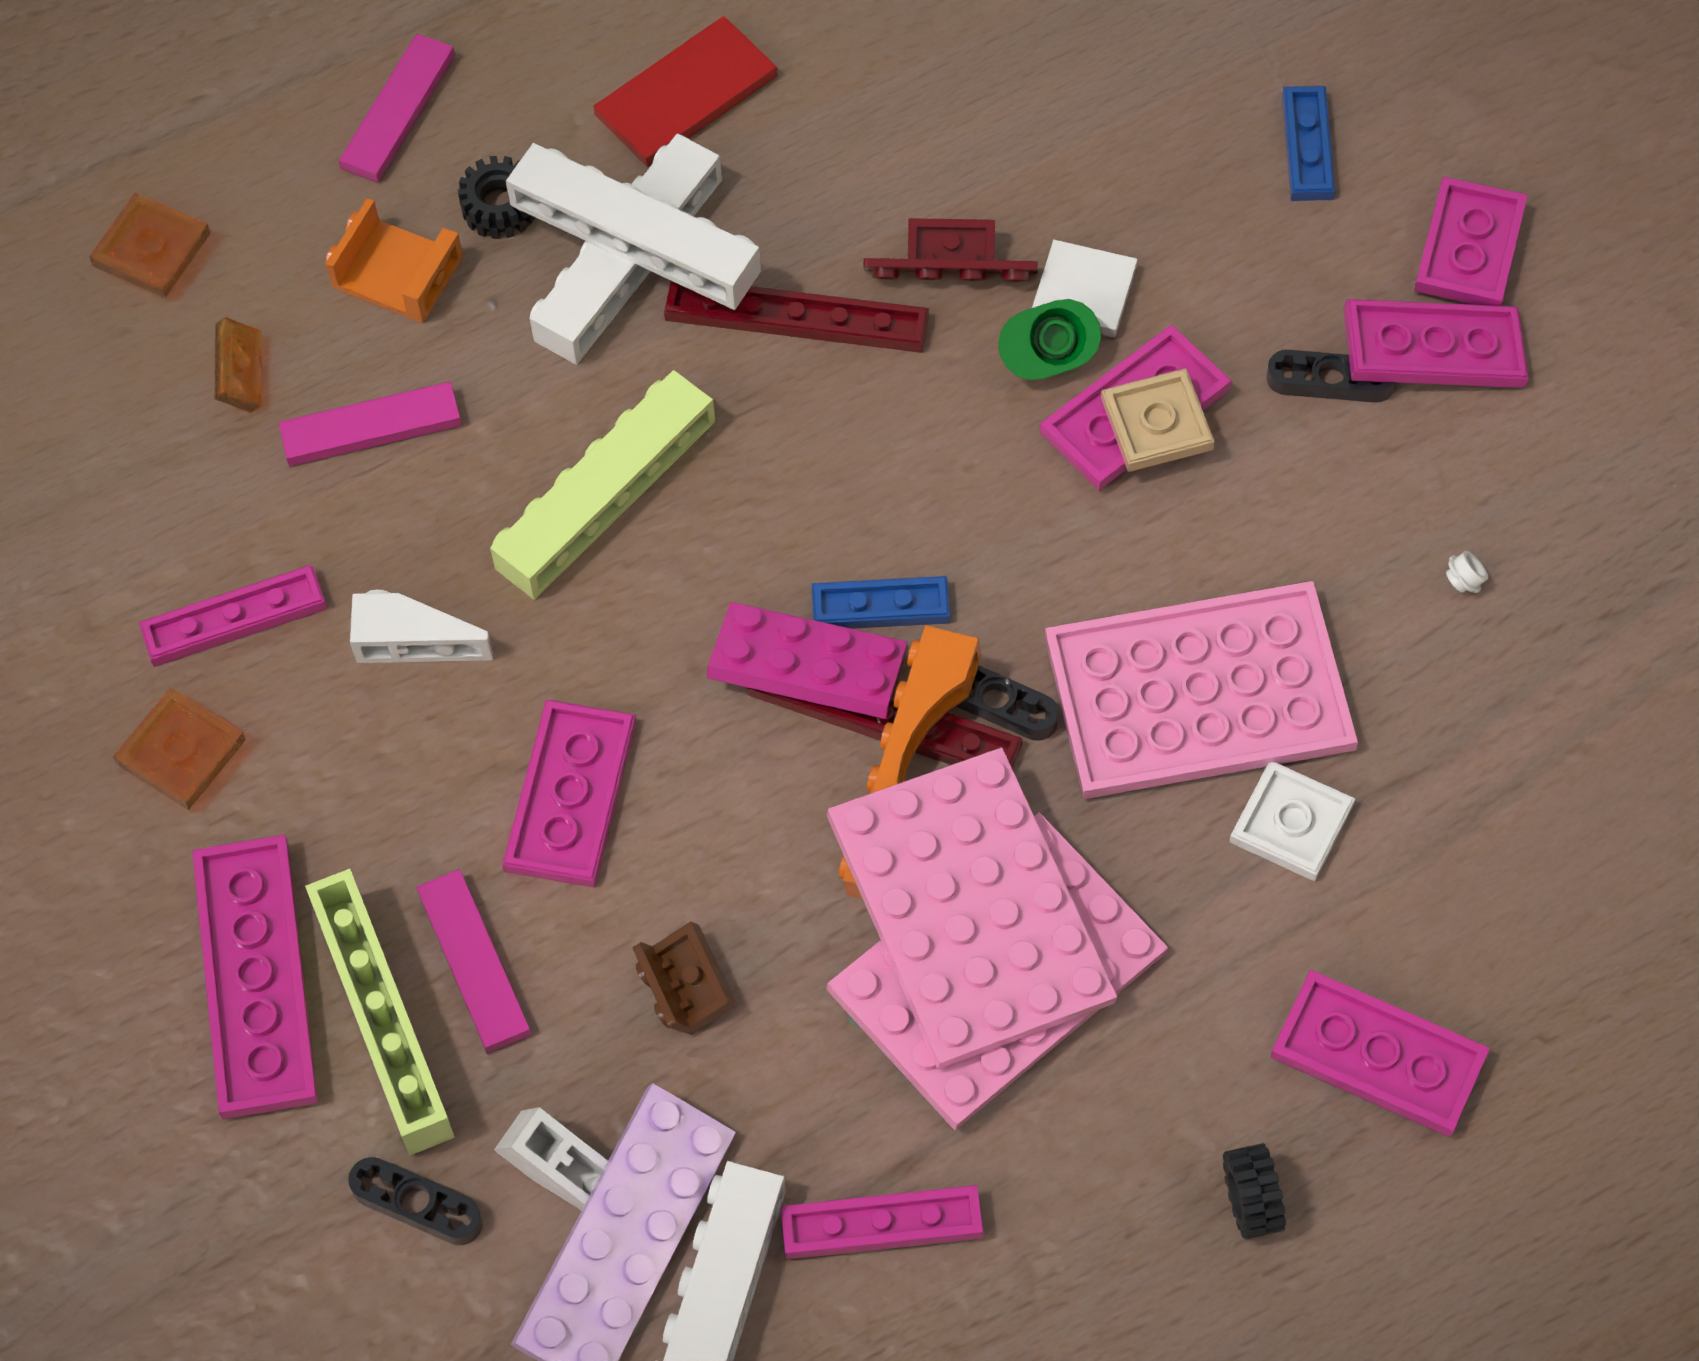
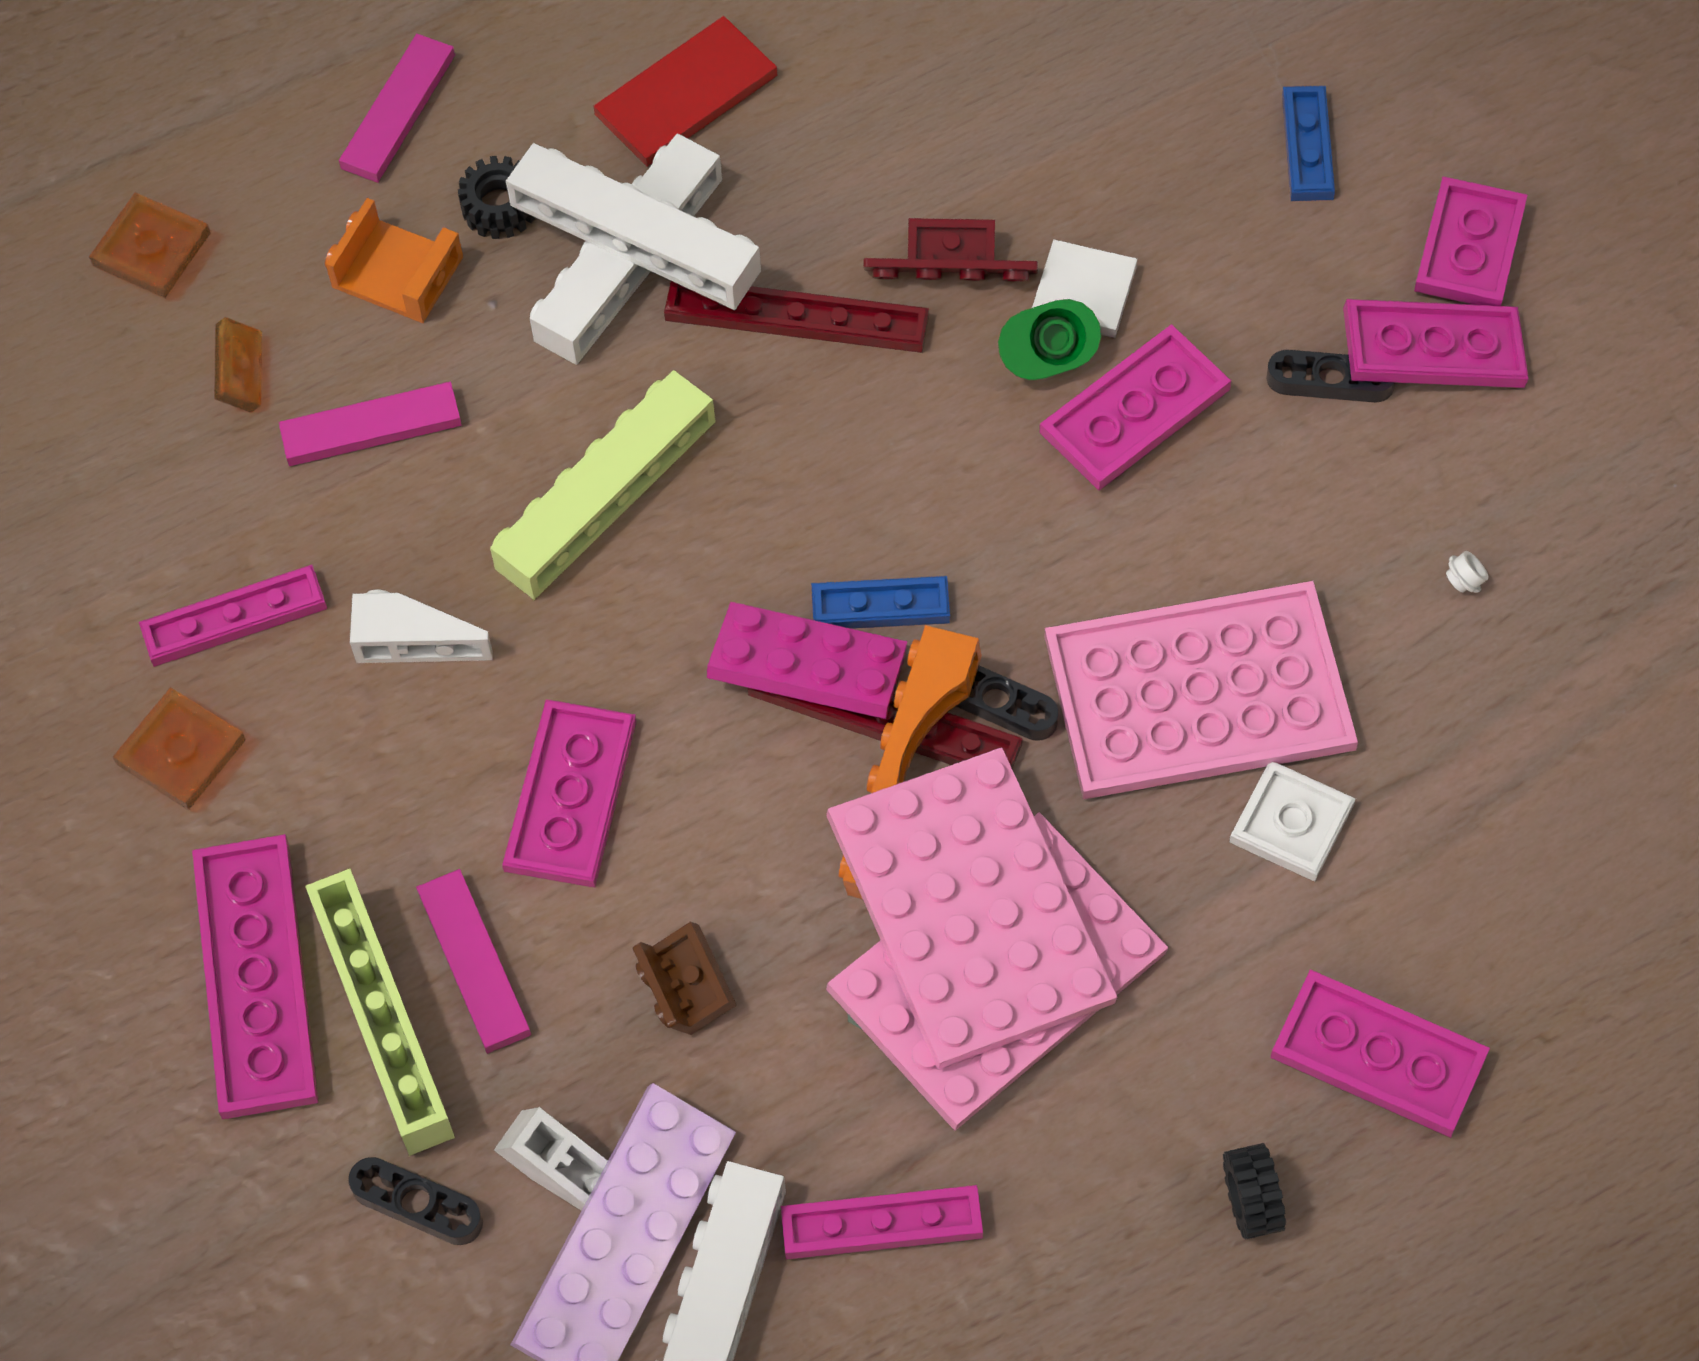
tan tile [1101,368,1214,472] -> none

